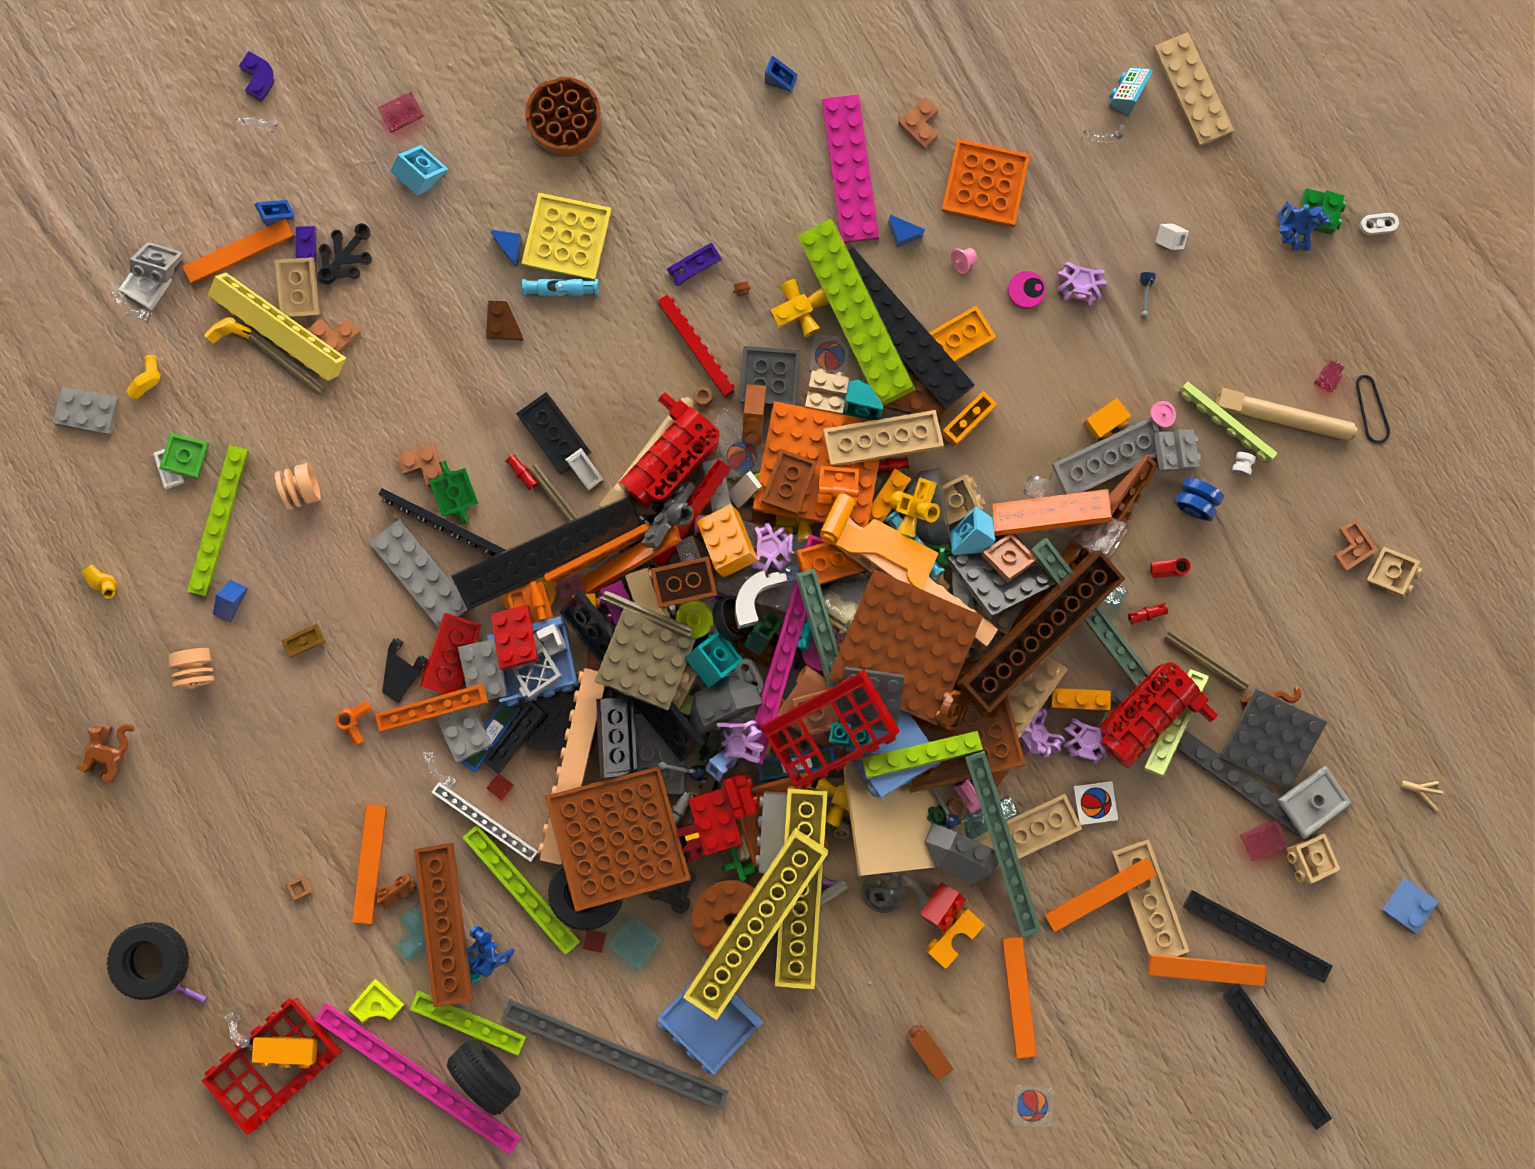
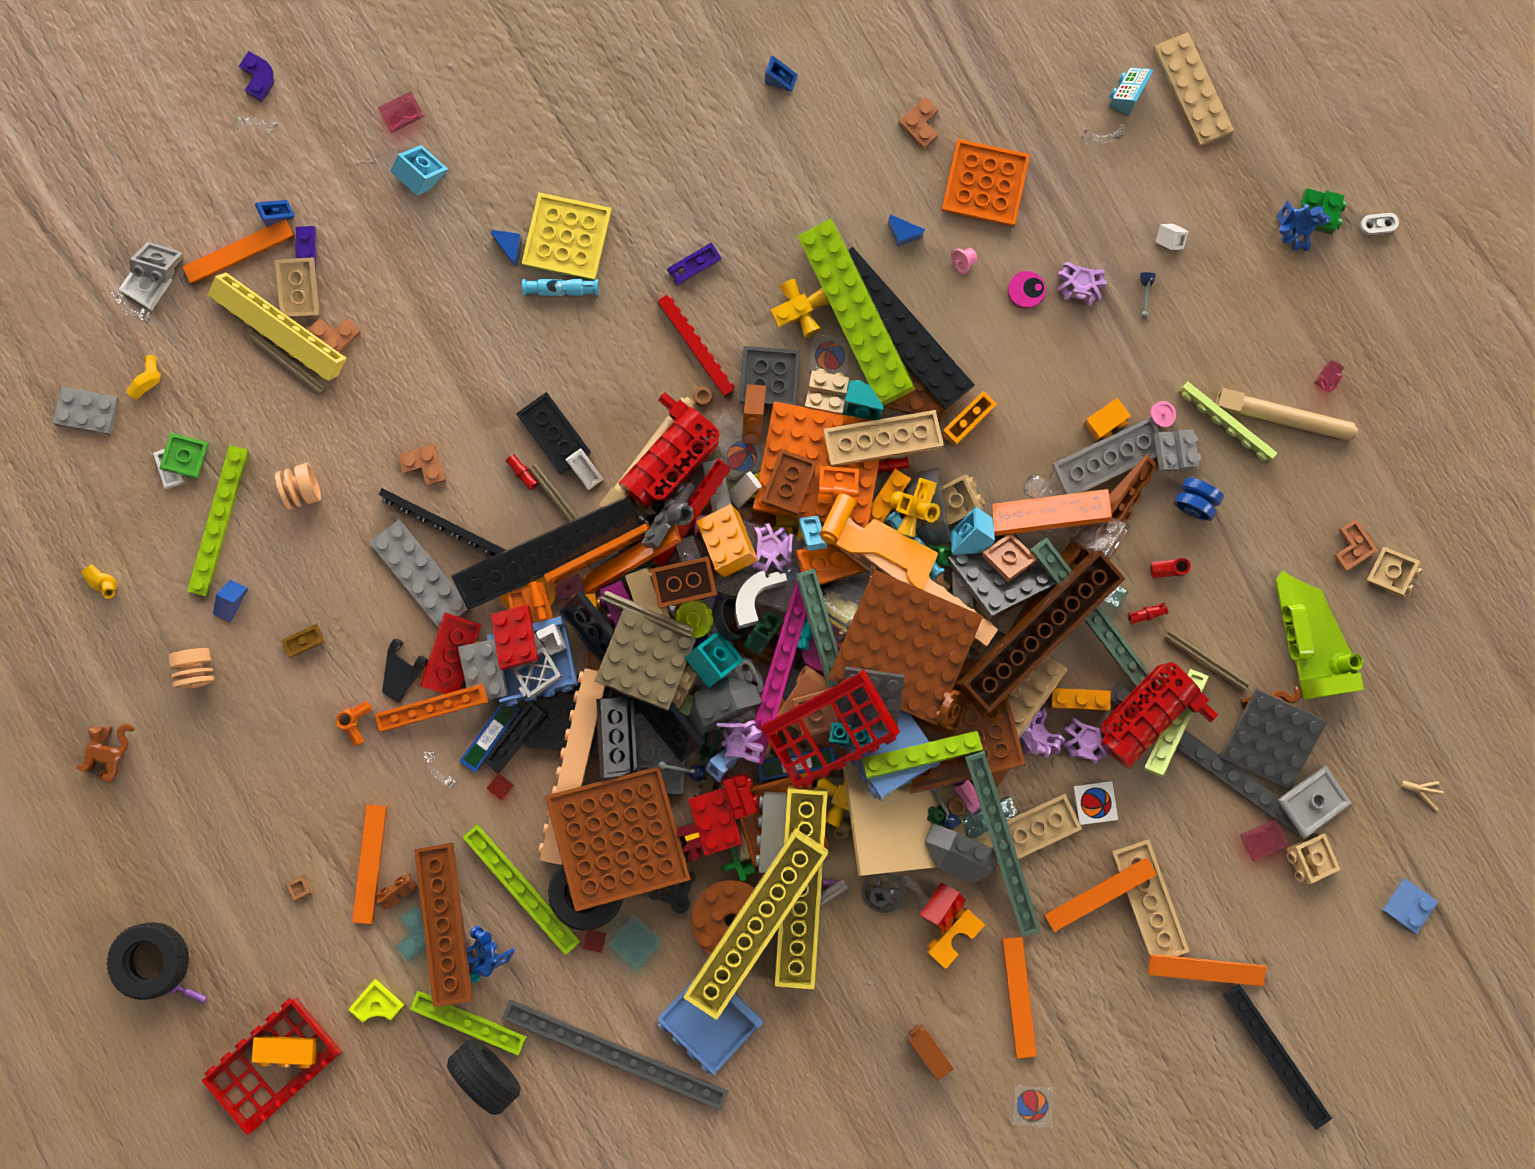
yellow arm [204,317,252,344] -> none
clear piece [225,1010,253,1051] -> none
dark pink plate [315,1003,522,1155] -> none
black plant [318,223,372,285] -> none
green plate [429,460,479,524] -> none
white piece [432,782,538,862] -> none
light grey plate [436,706,493,763] -> none
reddish brown wing [486,300,523,341] -> none
dark orange brick [525,77,602,157] -> none
light grey pin [671,792,693,827] -> none
dark orange plate [733,282,751,296] -> none
dark pink plate [822,94,879,243] -> none
light orange plate [929,305,996,362] -> none
black plate [1183,890,1333,983] -> none
white wheel [1232,452,1256,476] -> none
black piece [1356,375,1390,443] -> none
none -> medium azure plate [799,516,827,551]
none -> lime panel [1275,571,1364,700]

